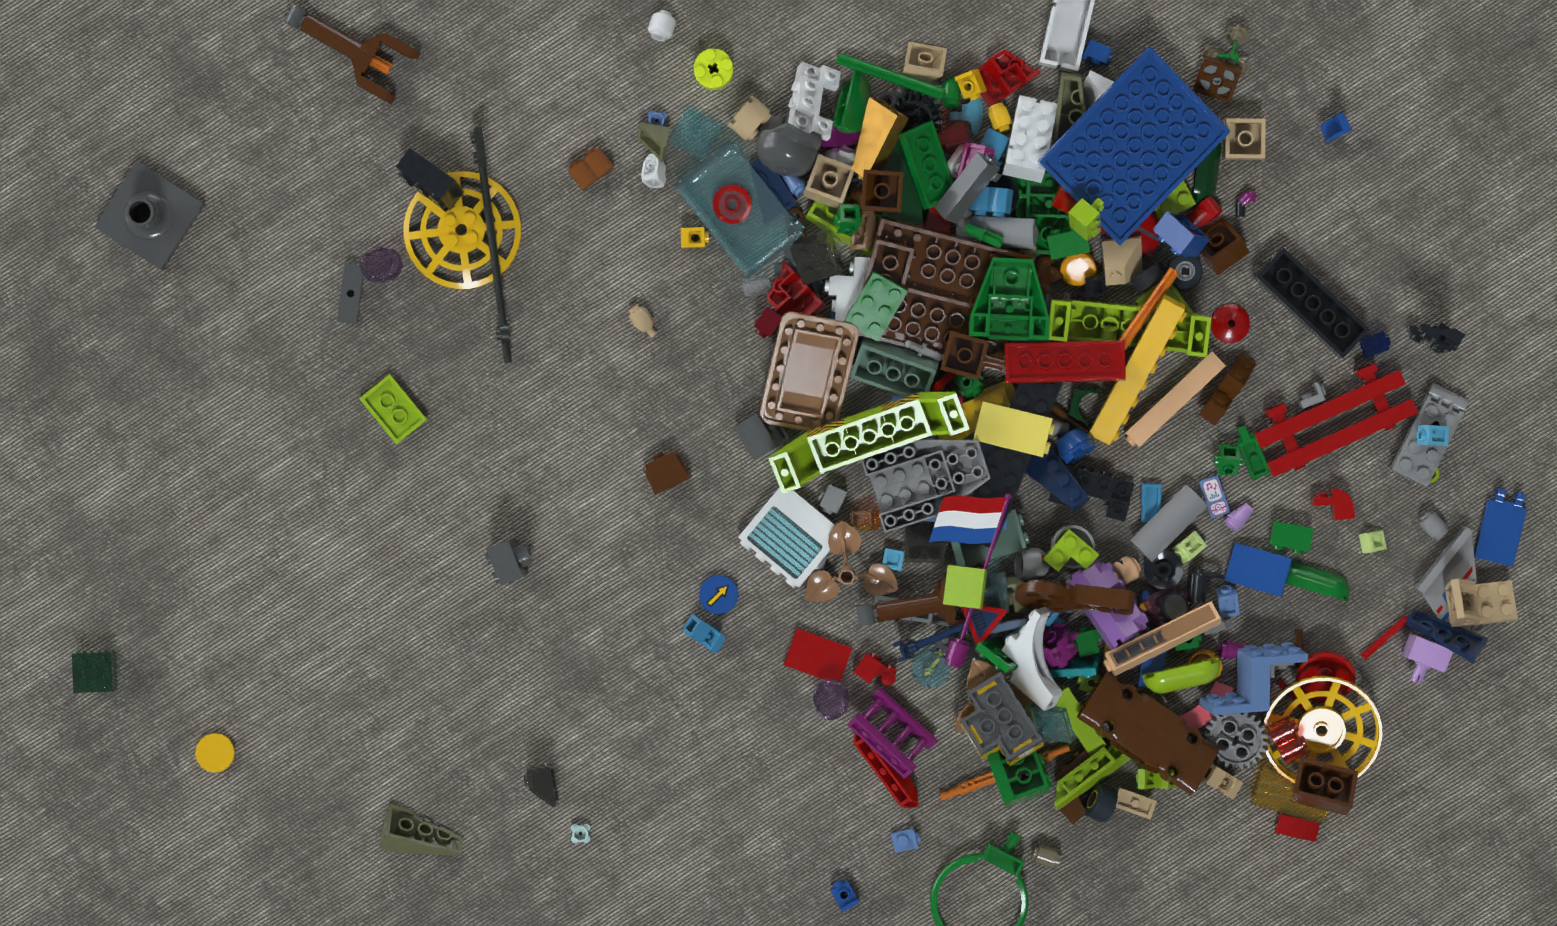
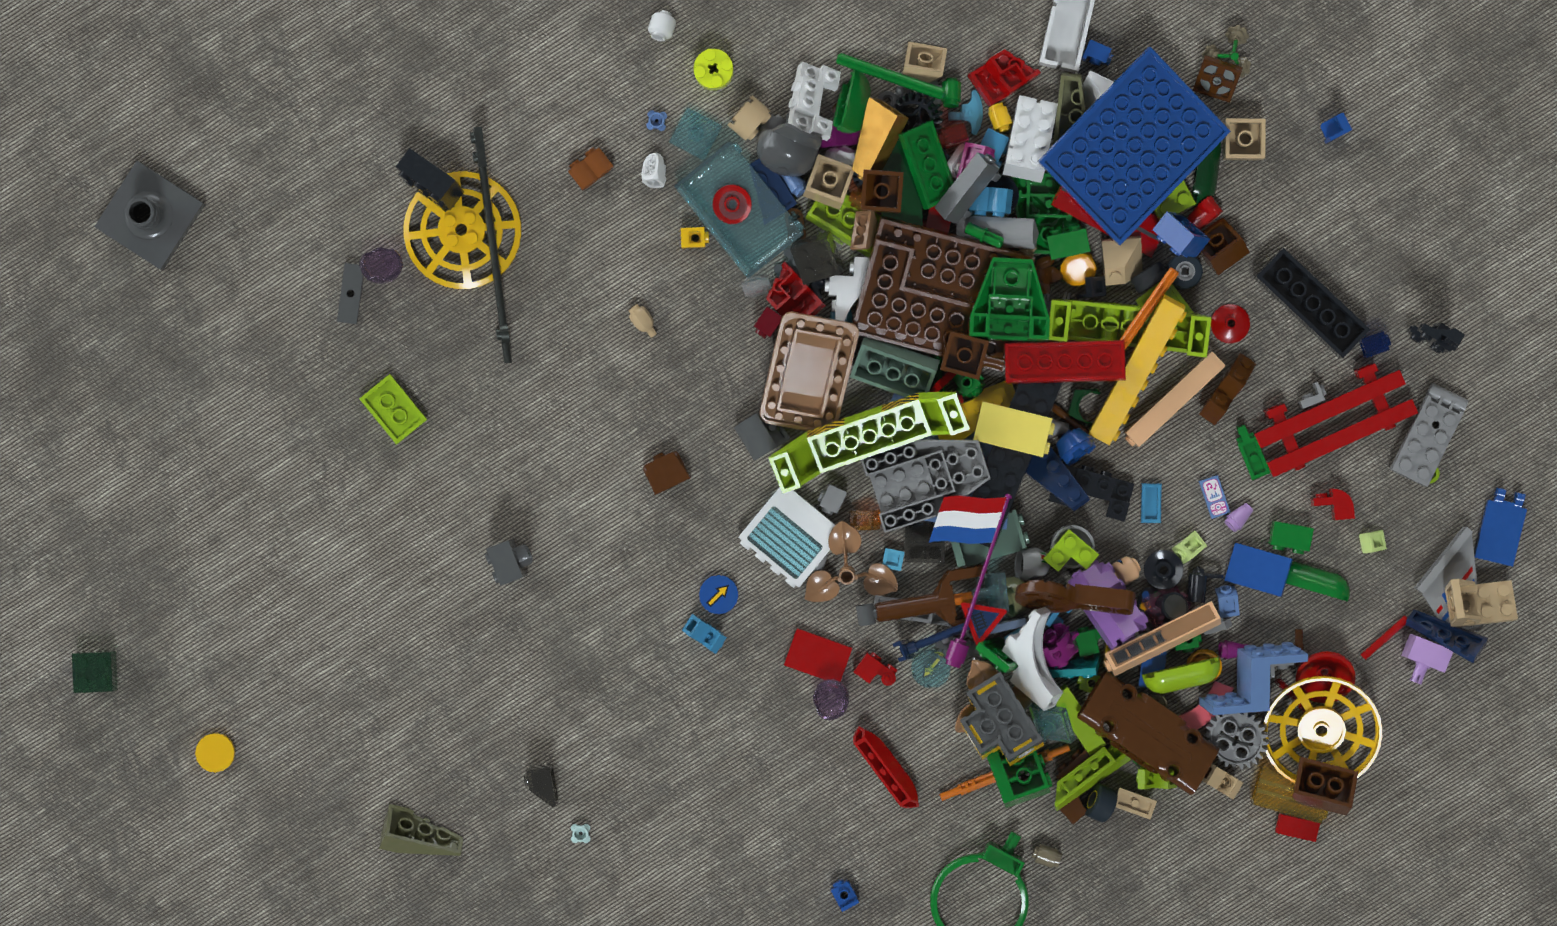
reddish brown piece [283,4,421,105] -> none
olive slope [637,122,670,162] -> none
green brick [833,204,863,235] -> none
green plate [844,270,908,342] -> none
magenta fence [847,687,938,779] -> none
medium blue bracket [891,828,921,853] -> none
light grey piece [905,340,944,362] -> none
lime tile [943,565,987,609] -> none
yellow brick [954,69,987,101] -> none
lime brick [1068,198,1104,241] -> none
light grey brick [1130,485,1207,562] -> none
green brick [1214,444,1243,476] -> none
arm [1235,190,1256,217] -> none
clear red brick [1267,716,1309,764] -> none
medium azure bracket [1416,425,1449,446] -> none
light grey brick [1419,511,1448,540] -> none

